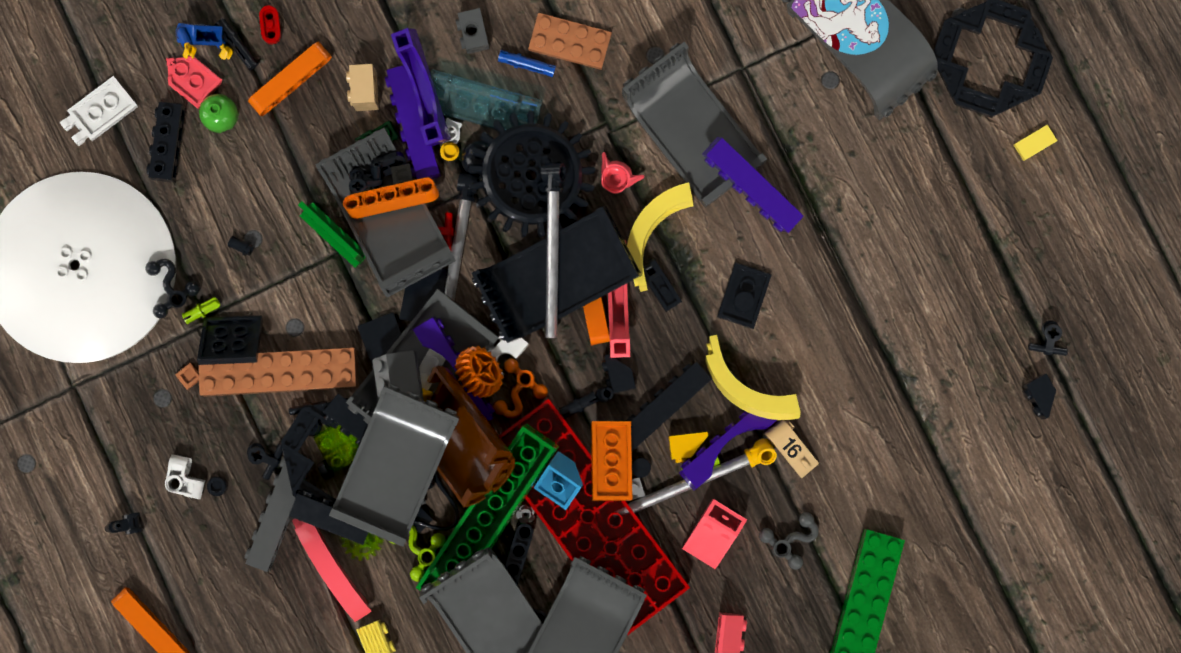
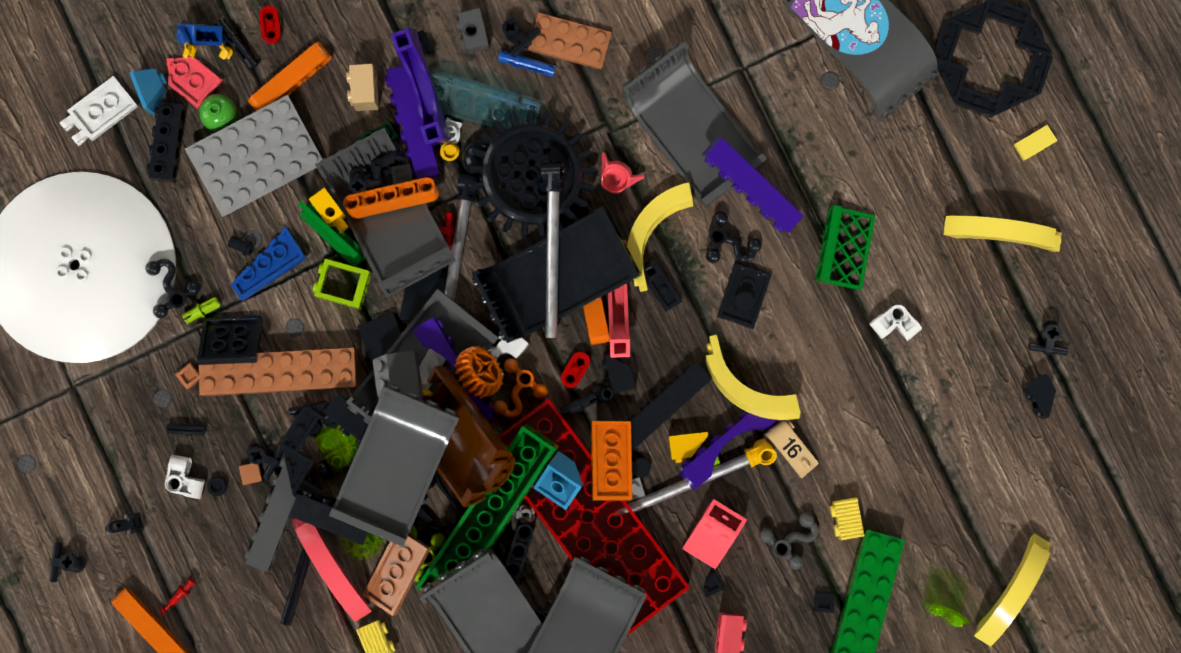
none -> black piece [49,543,86,582]
none -> dark azure slope [129,69,167,116]
none -> red piece [159,578,197,615]
none -> black axle [166,423,206,435]
none -> light grey plate [185,95,322,217]
none -> blue wing [231,226,307,301]
none -> nougat tile [239,463,263,485]
none -> black axle [280,550,310,626]
none -> yellow torso [309,188,348,234]
none -> lime window [313,259,372,310]
none -> nougat plate [362,534,431,616]
none -> black pin [417,30,435,56]
none -> black piece [502,19,541,58]
none -> red plate [561,352,590,388]
none -> black tile [704,571,724,598]
none -> black piece [706,211,762,263]
none -> black tile [813,591,835,613]
none -> green fence [815,205,876,291]
none -> light yellow brick [830,497,864,540]
none -> white piece [869,305,922,341]
none -> clear neon green slope [923,601,970,628]
none -> light yellow arch [943,216,1062,252]
none -> light yellow arch [974,533,1051,646]

